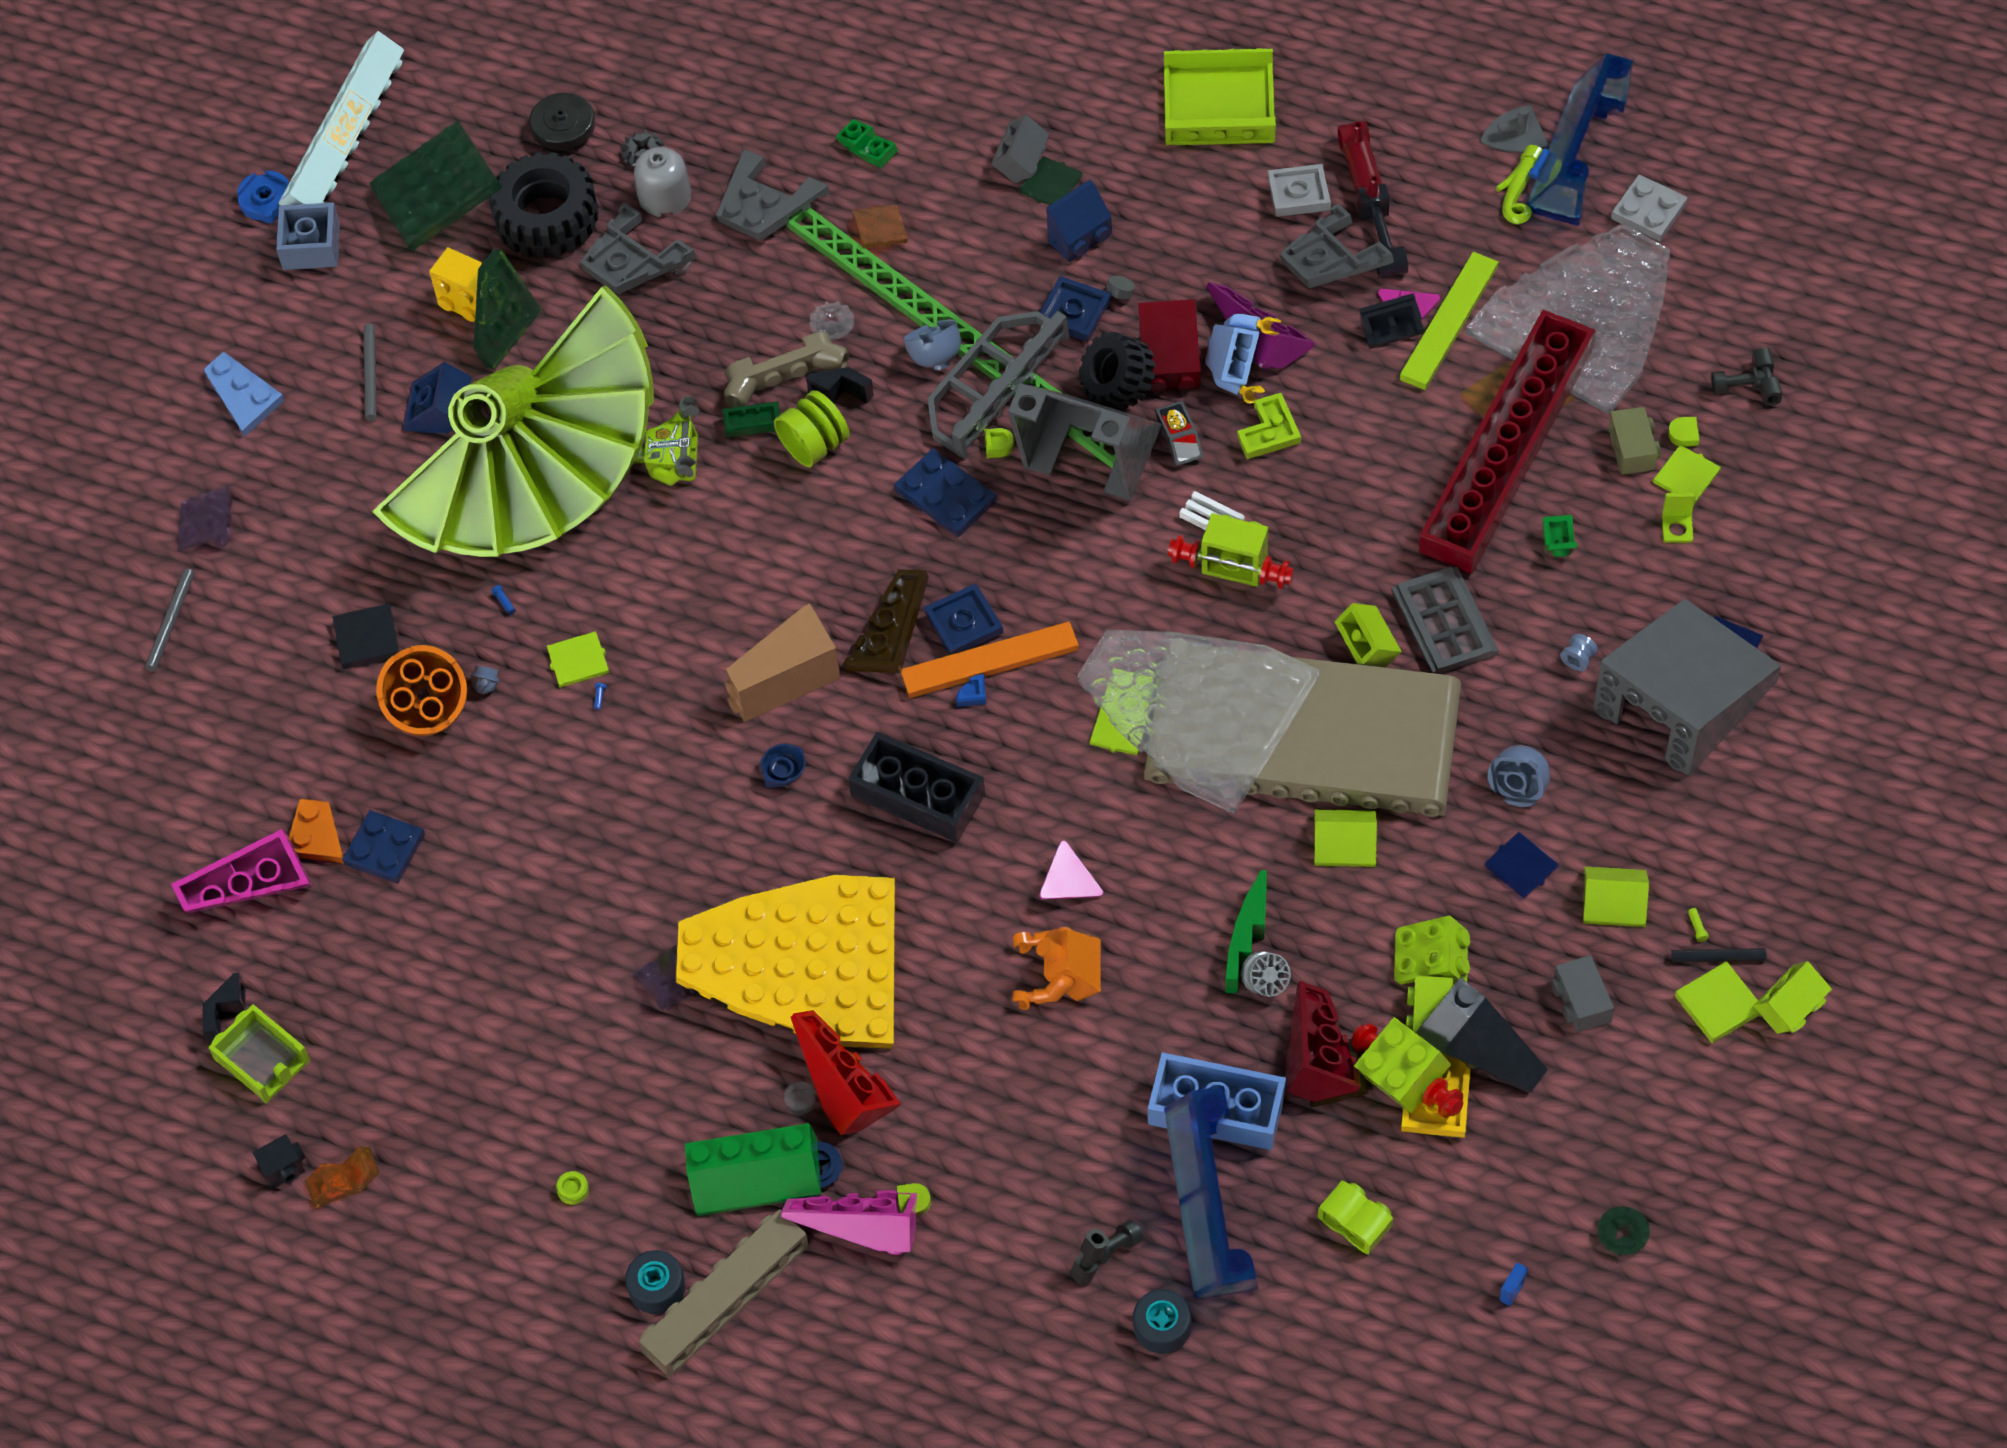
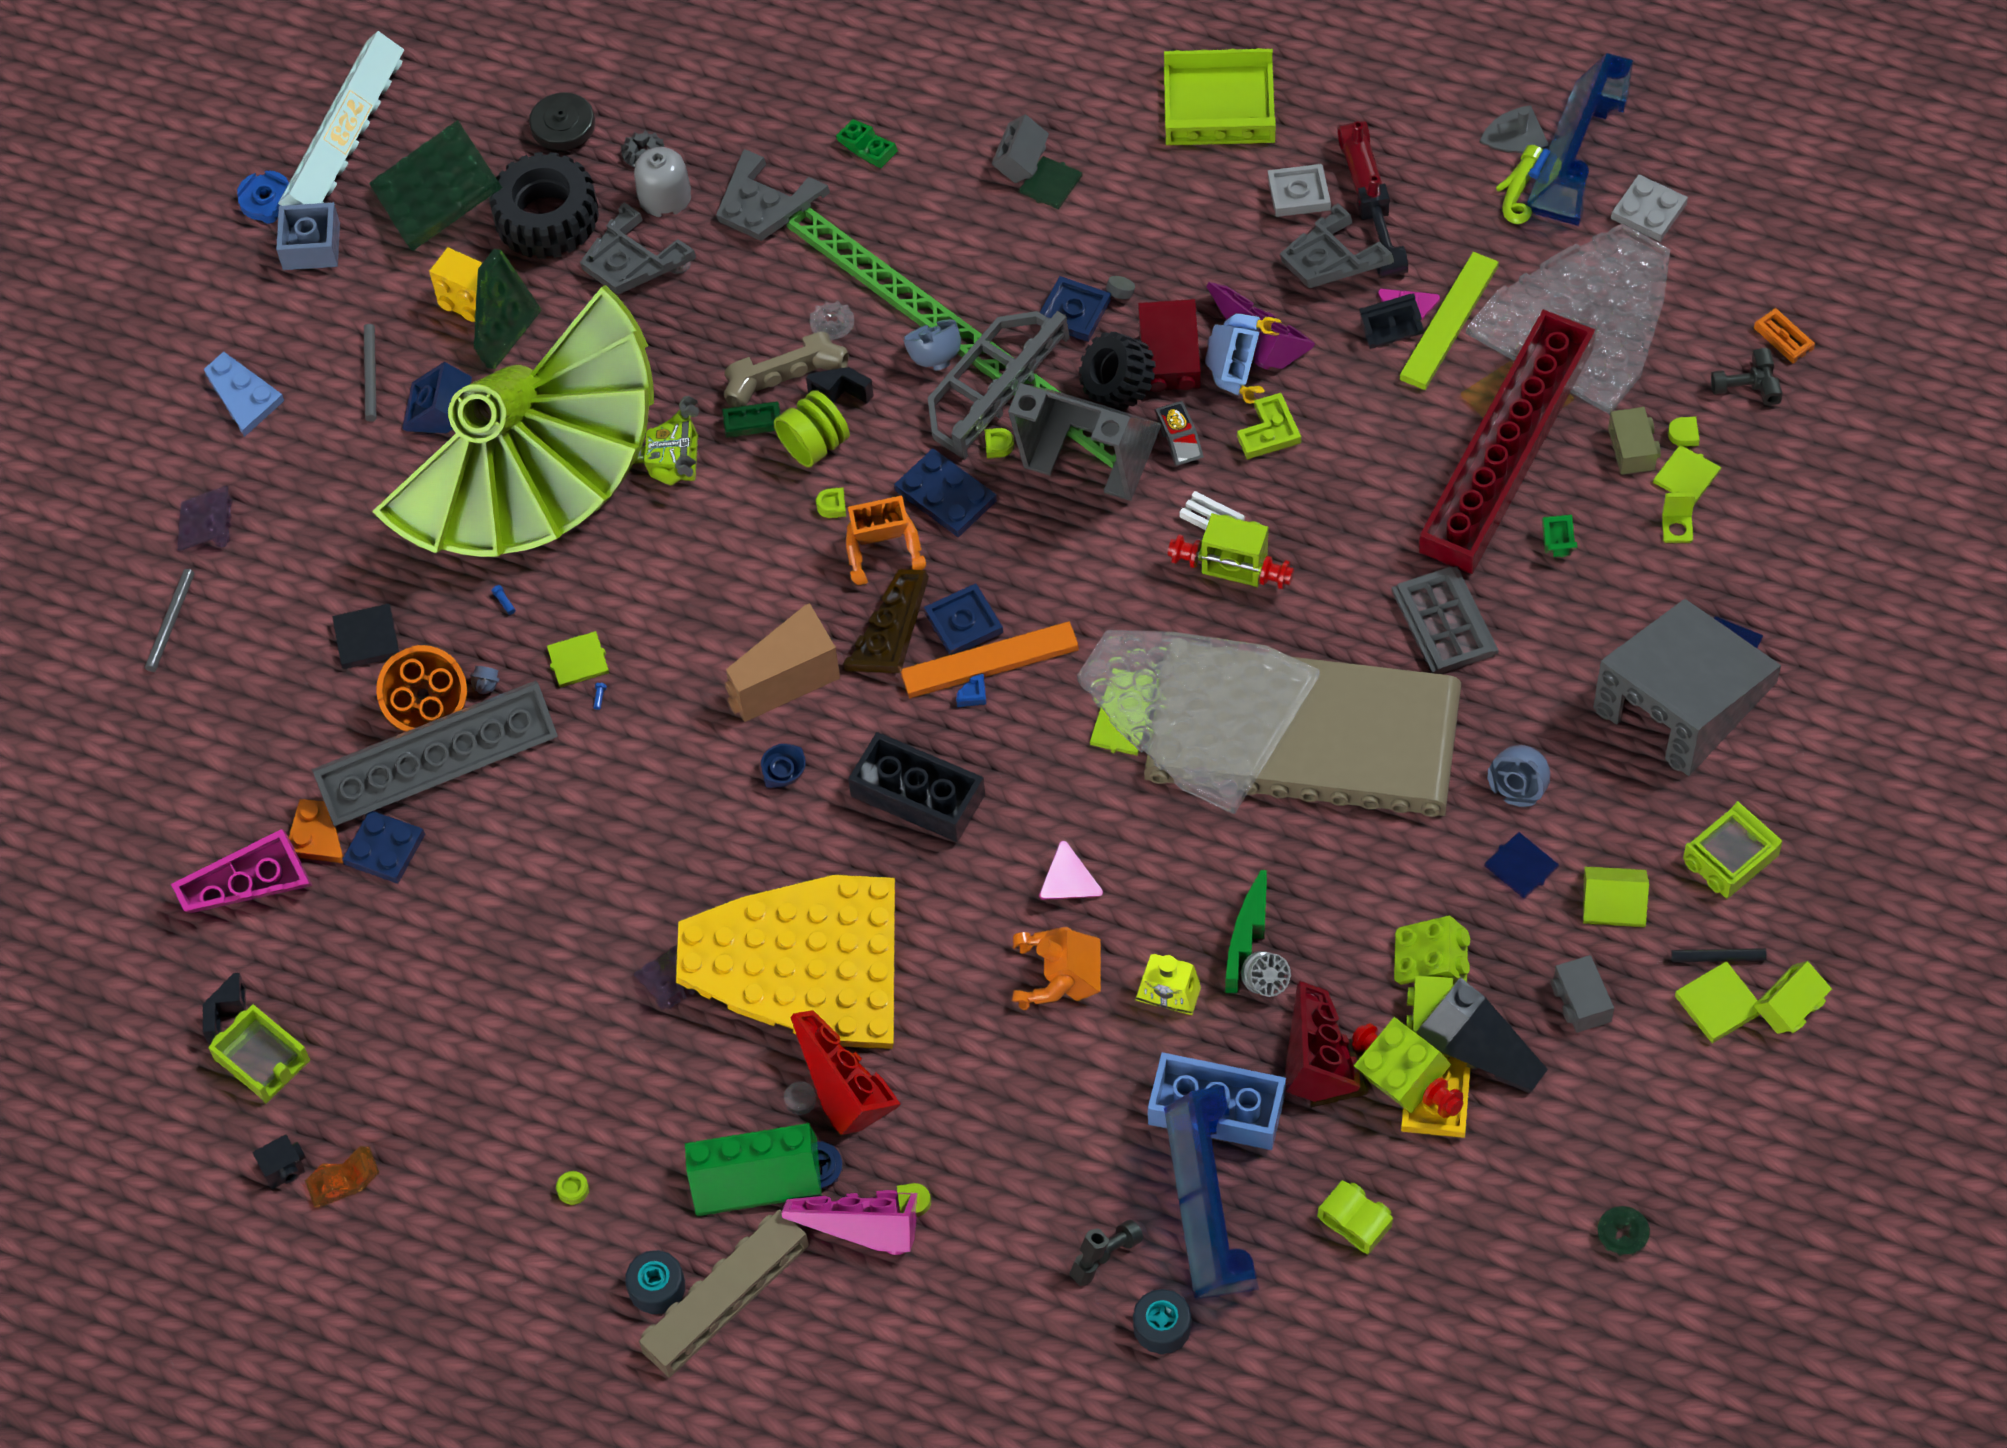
clear orange piece [852,205,908,248] -> none
dark blue slope [1046,179,1112,262] -> none
lime slope [1314,810,1377,867] -> none
lime brick [1334,603,1402,668] -> none
blue tile [1499,1262,1528,1306] -> none
sand blue wheel [1560,634,1598,671] -> none
lime piece [1688,908,1709,942] -> none
none -> dark grey plate [311,680,558,826]
none -> lime tile [816,487,846,518]
none -> orange torso [846,495,926,585]
none -> neon yellow torso [1135,954,1201,1015]
none -> lime window [1683,801,1783,899]
none -> orange tile [1754,308,1815,364]

